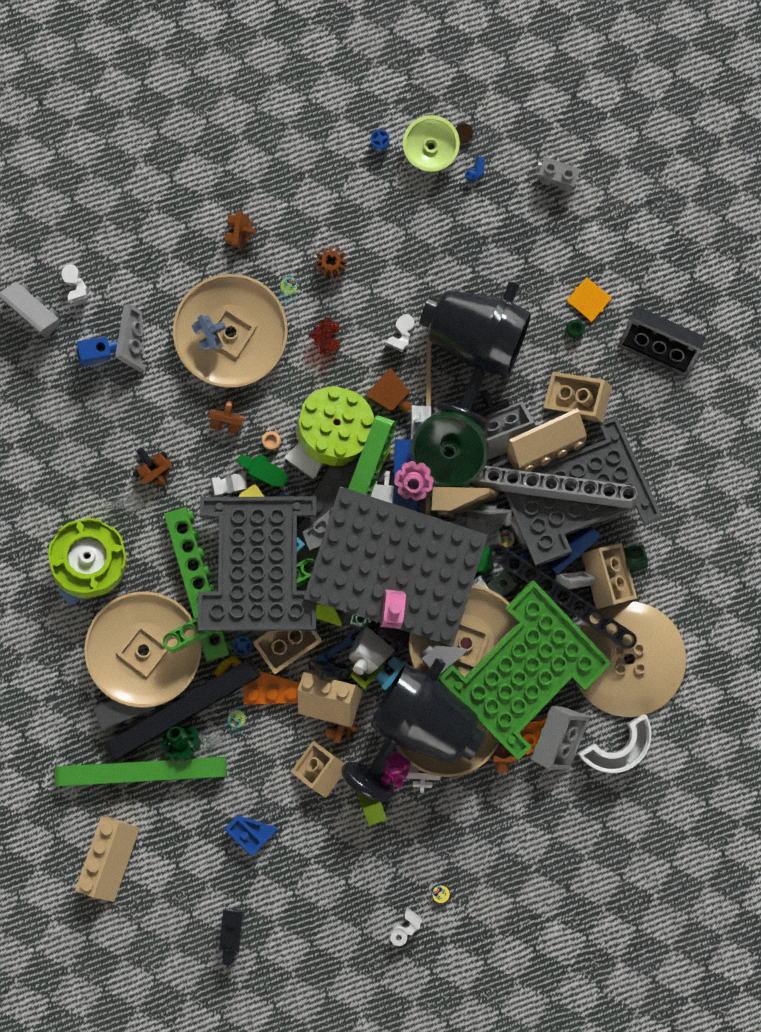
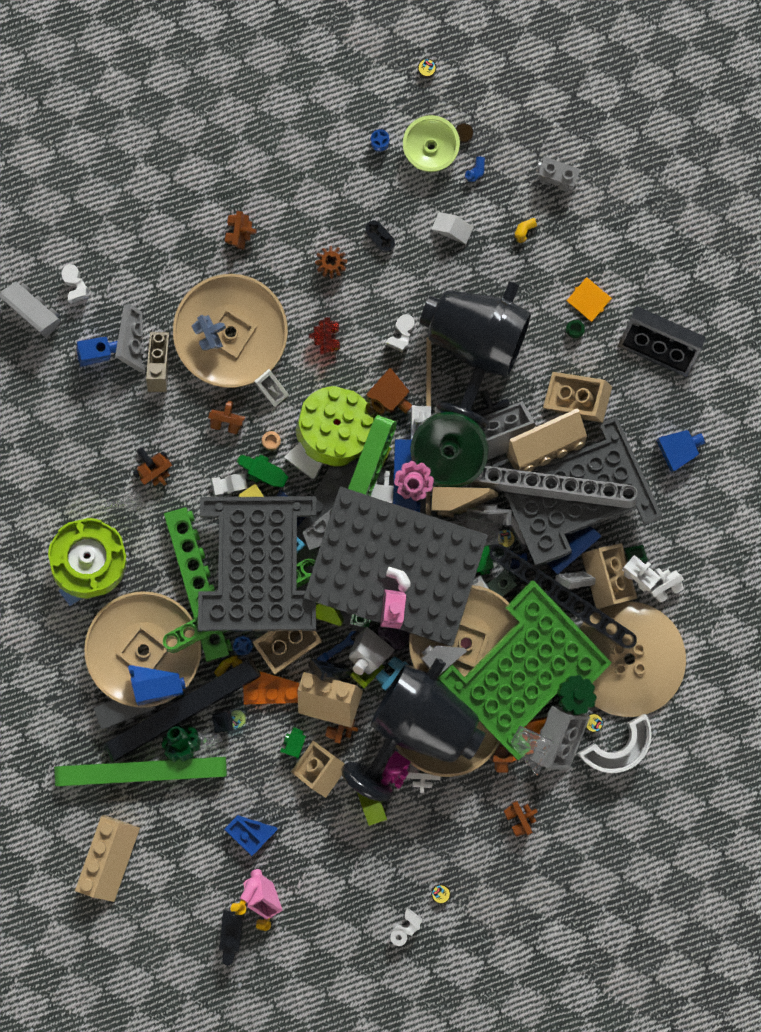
clear light blue tile [279,275,298,295] -> none
none -> blue slope [128,665,186,706]
none -> dark tan slope [146,332,169,392]
none -> black tile [212,711,233,733]
none -> bright pink torso [230,869,283,931]
none -> white slope [254,369,289,407]
none -> green brick [280,727,306,758]
none -> black beam [365,220,395,253]
none -> dark brown tile [366,399,385,418]
none -> white arm [386,567,411,592]
none -> tile [418,59,436,79]
none -> white slope [431,212,474,245]
none -> dark orange hips [503,800,538,837]
none -> clear wing [511,726,555,775]
none -> yellow arm [514,218,537,243]
none -> dark green plant [557,675,597,715]
none -> tile [586,713,604,733]
none -> white hips [622,555,661,592]
none -> white hips [649,568,684,603]
none -> blue torso [656,430,705,473]

